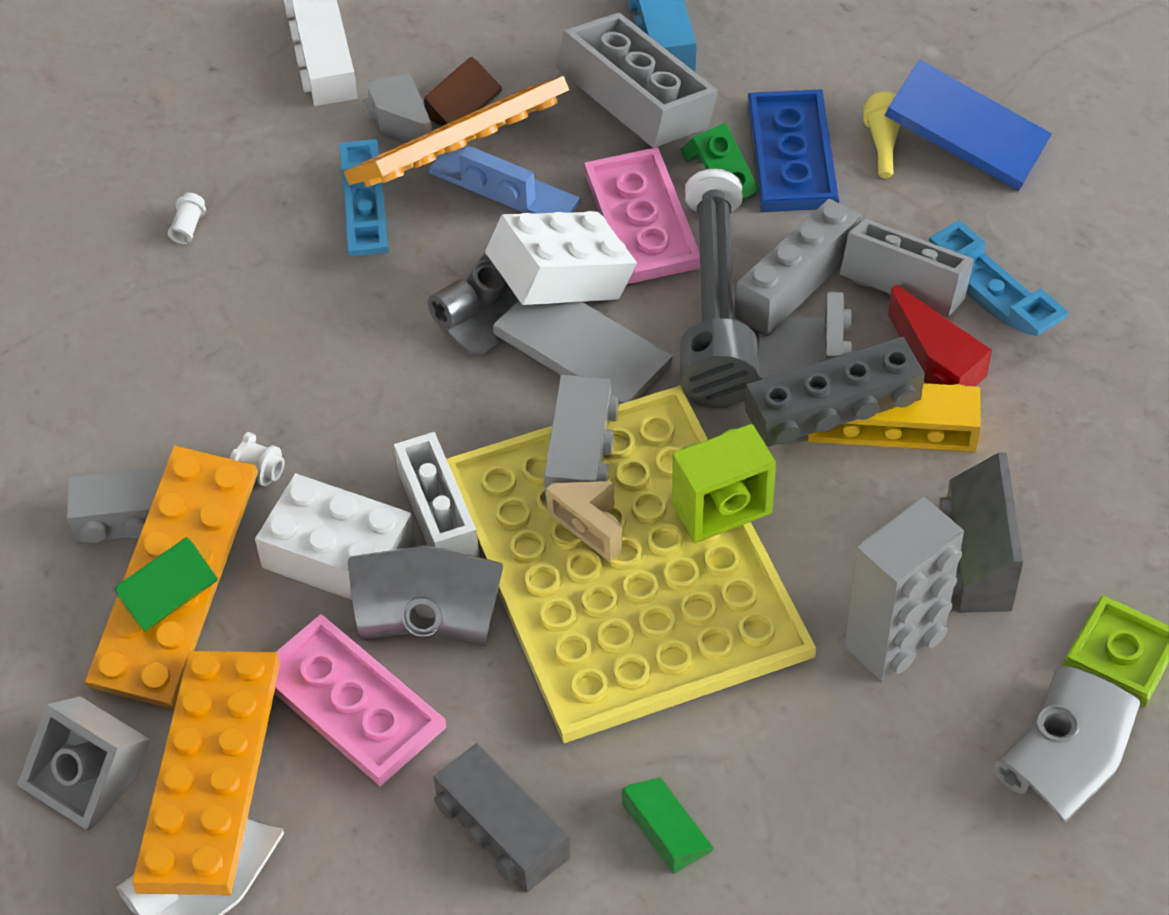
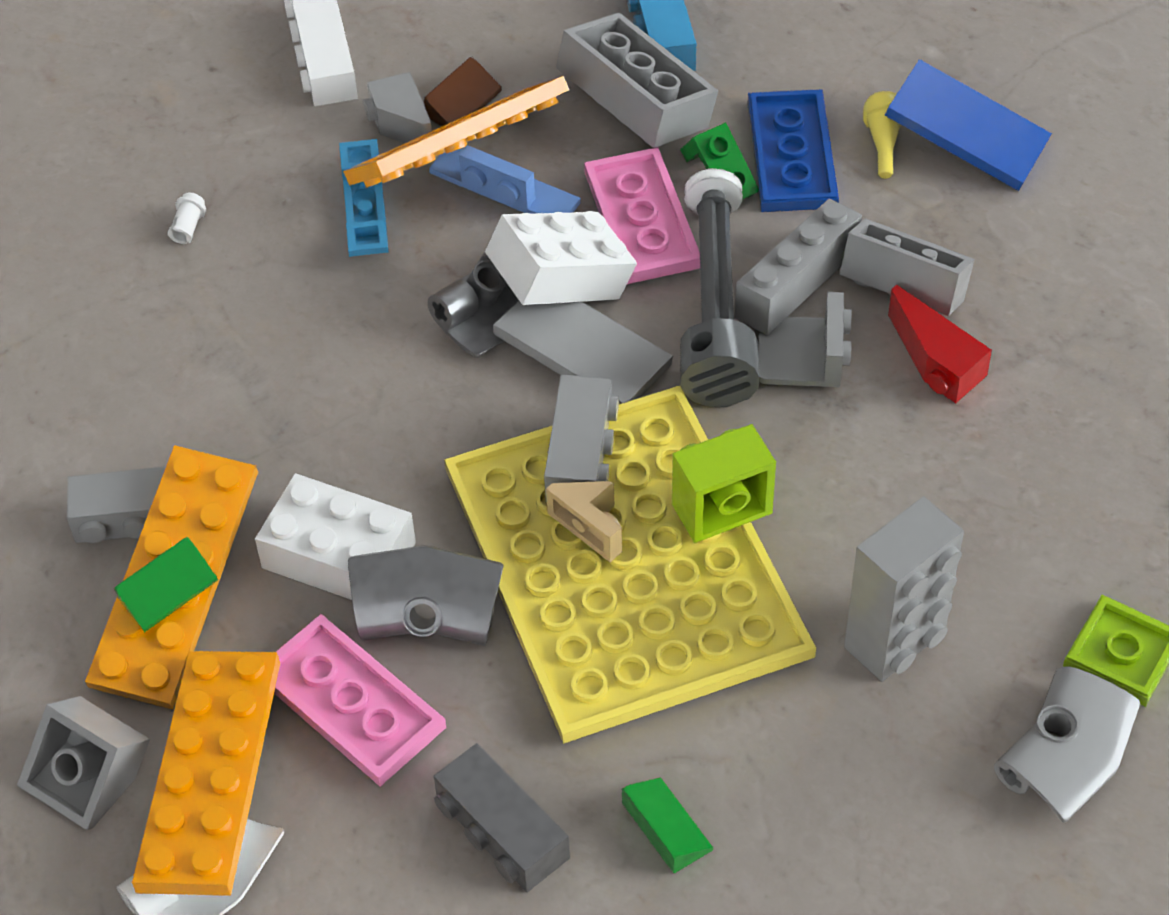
white brick [230,432,285,486] -> none
white brick [394,432,479,557] -> none
dark grey brick [745,336,925,447] -> none
yellow brick [808,383,981,452] -> none
dark azure slope [929,220,1069,336] -> none
flat silver slope [939,452,1023,612] -> none

